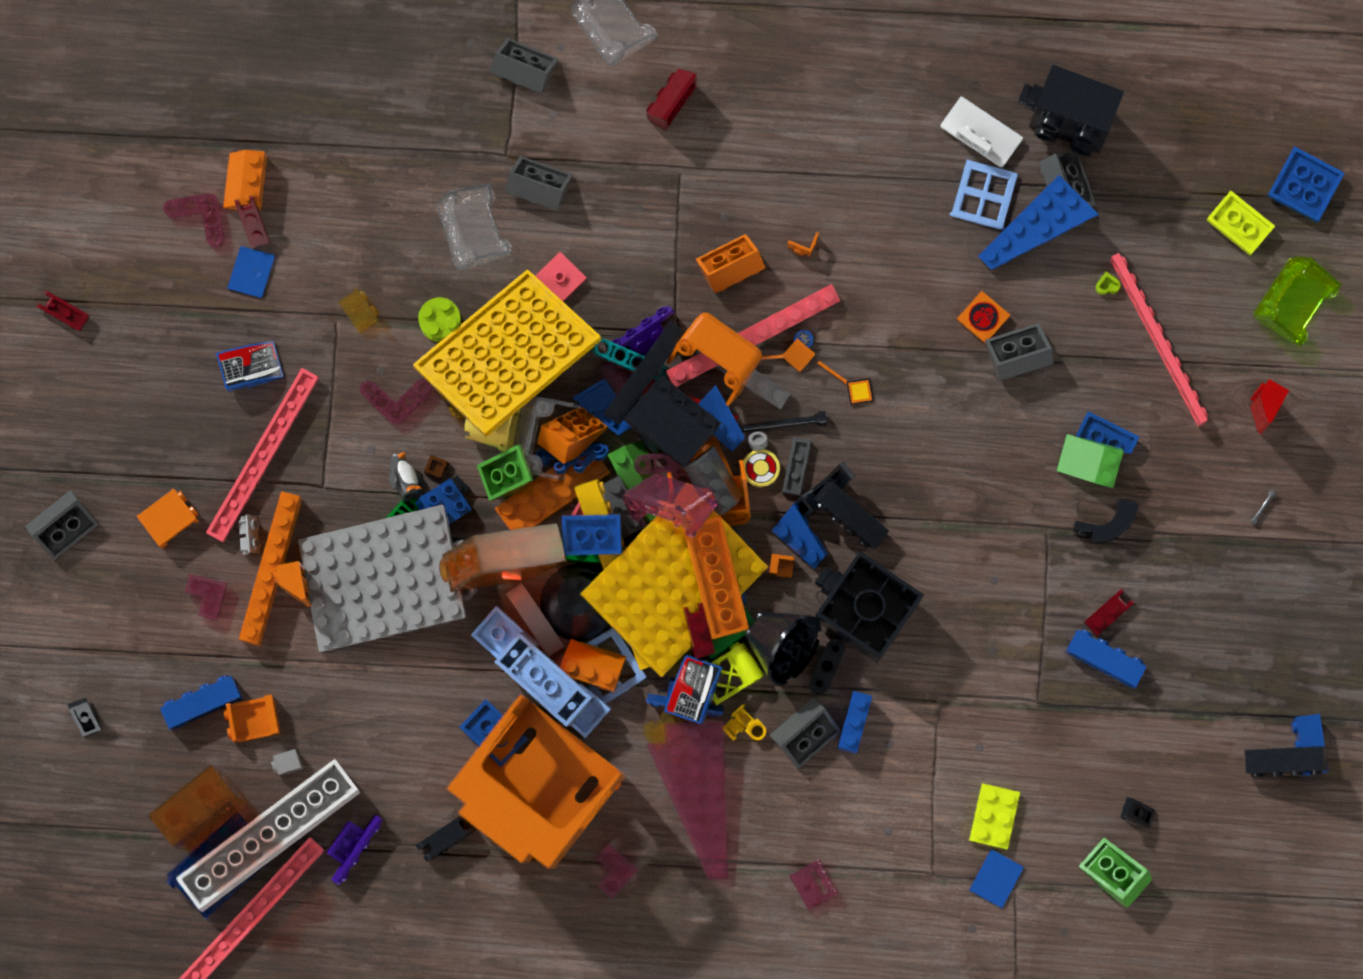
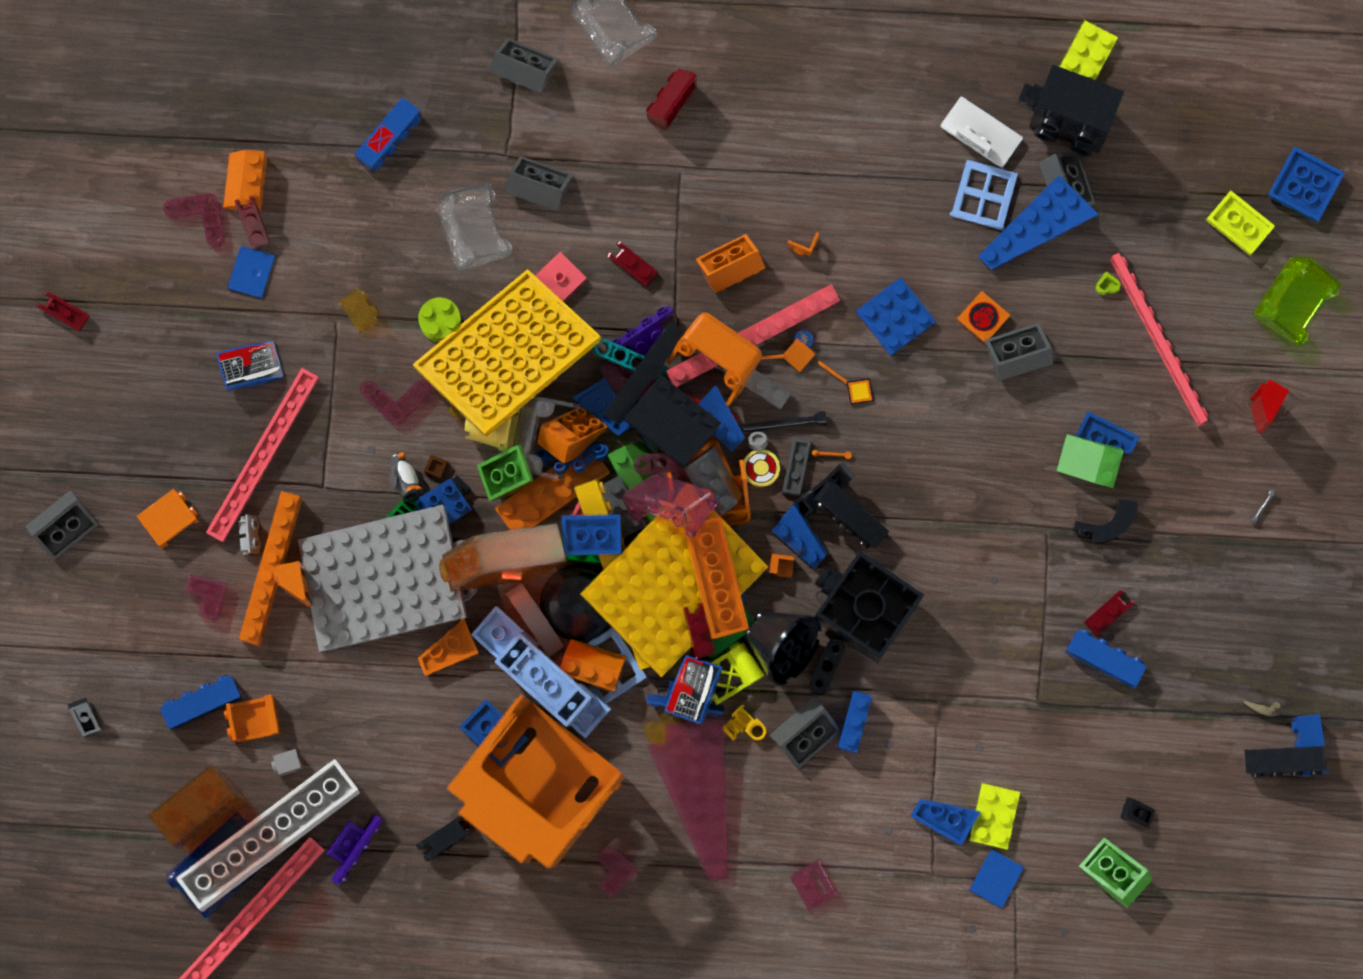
none -> blue brick [354,97,421,172]
none -> orange wing [418,619,479,677]
none -> dark red hinge [606,241,658,287]
none -> orange hinge [812,450,852,460]
none -> blue plate [856,277,936,357]
none -> blue wing [910,798,981,845]
none -> neon yellow plate [1060,21,1118,80]
none -> dark tan bar [1243,700,1280,717]

